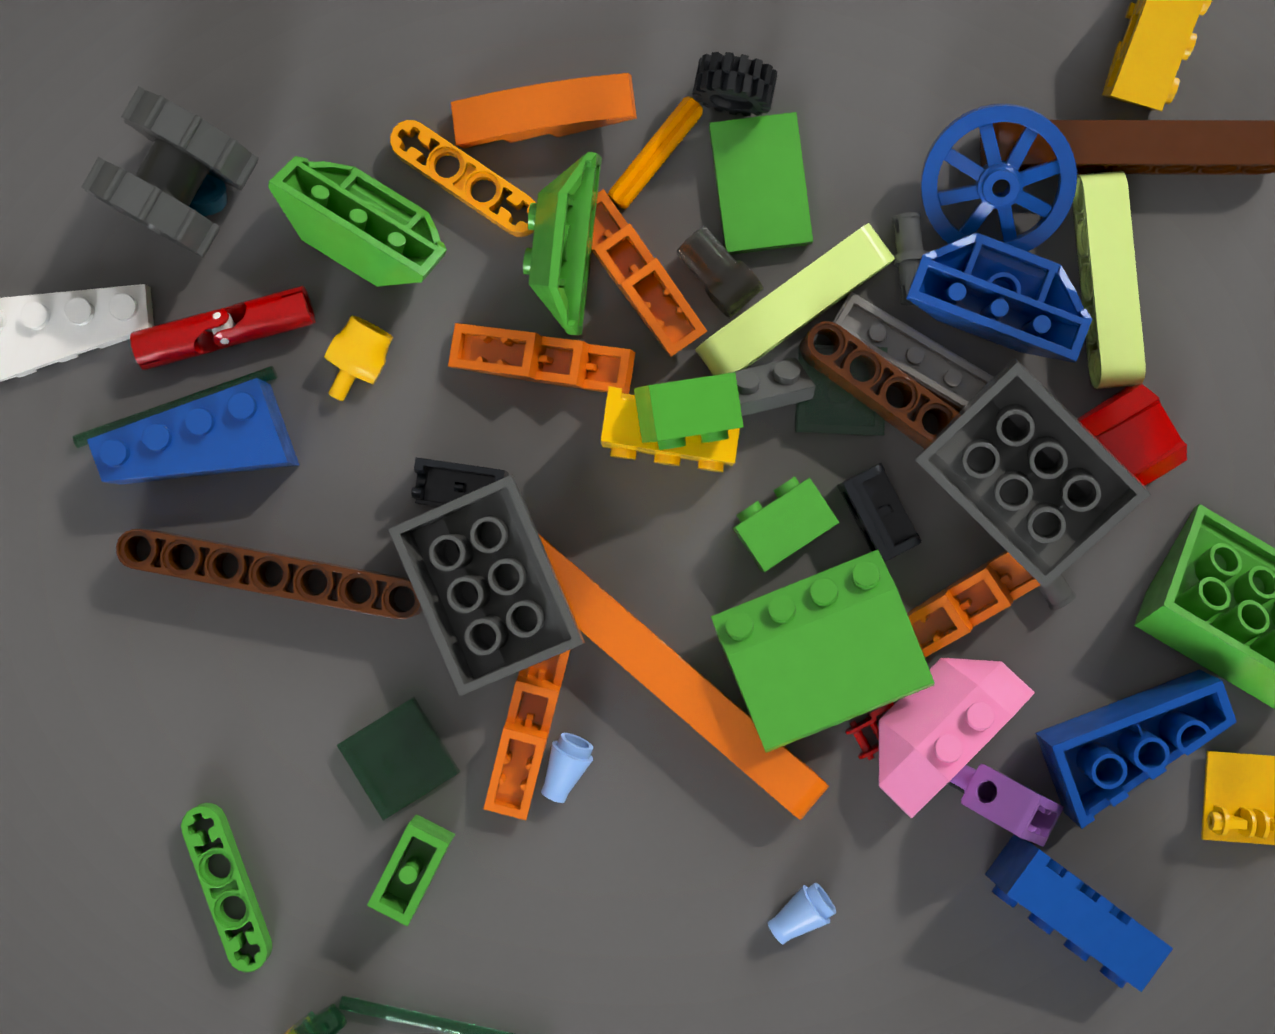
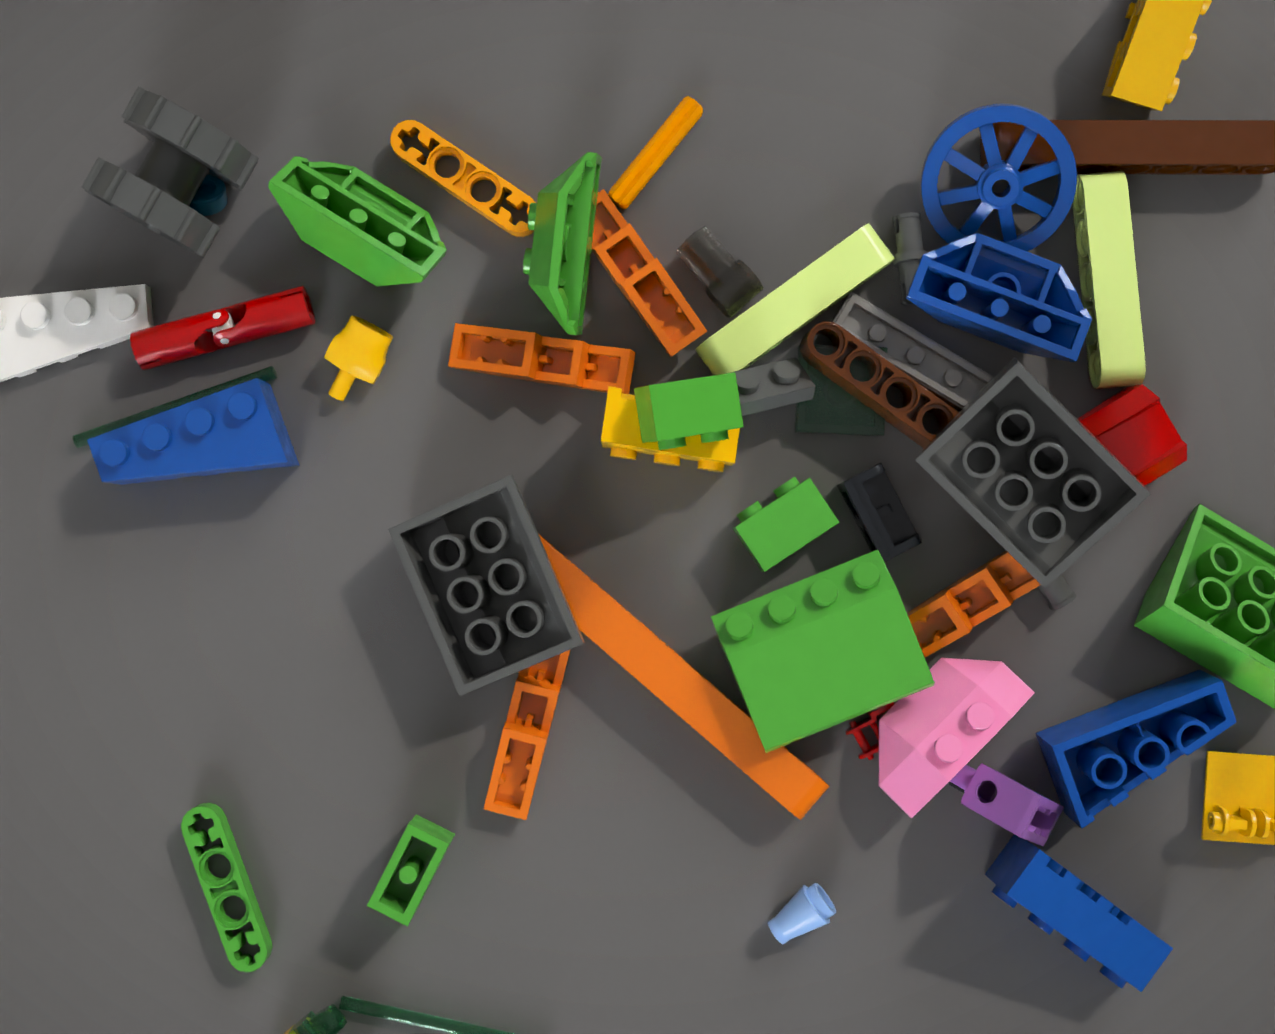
reddish brown beam [116,529,423,619] -> none
clear green tile [337,697,460,820] -> none
black hinge [411,457,509,507] -> none
orange slope [451,73,637,149] -> none
light blue cone [541,733,593,803] -> none
black tyre [692,52,777,116] -> none
bright green tile [709,112,813,255] -> none

